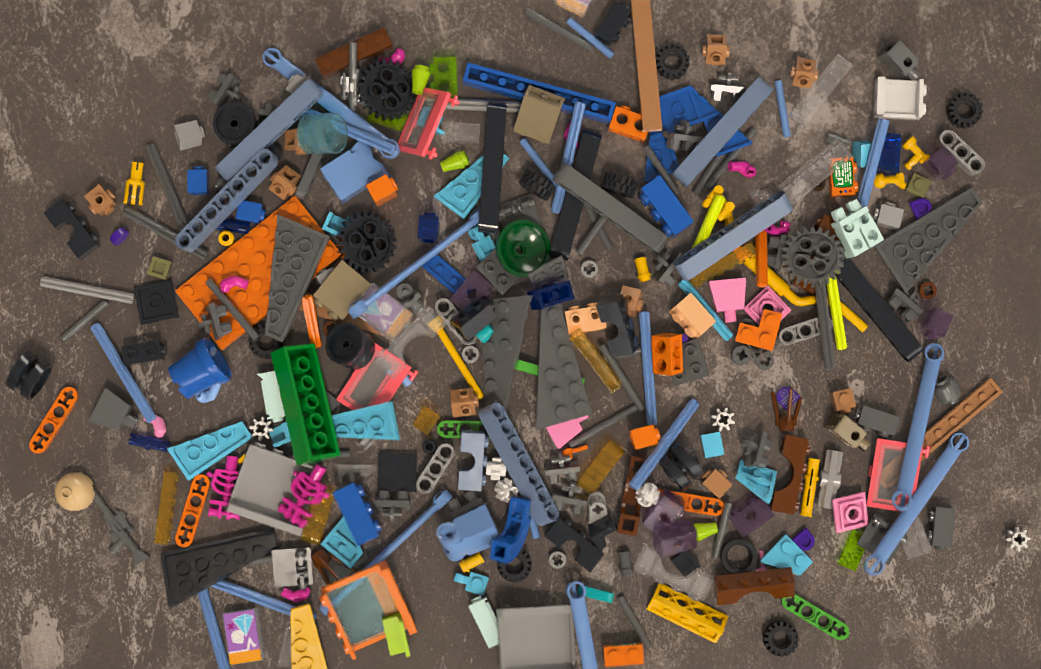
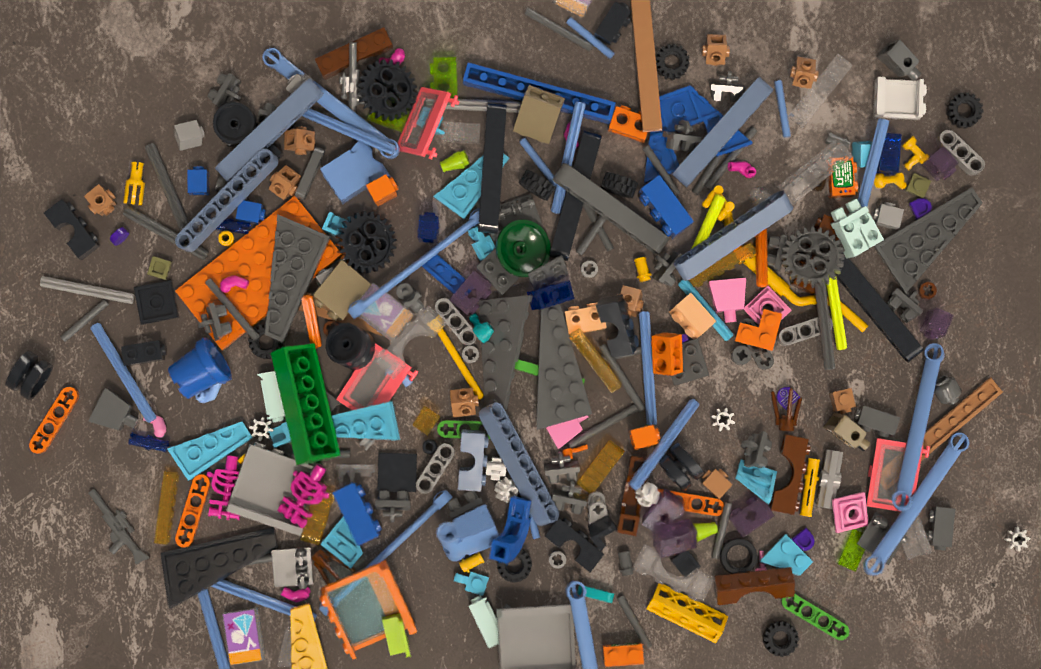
tan cylinder [55,473,95,511] -> none
clear light blue wheel [297,113,348,154] -> none
lime cone [412,65,431,95] -> none
black brick [450,297,497,341] -> none
medium azure panel [699,432,724,458] -> none
dark pink arm [765,221,790,236] -> none

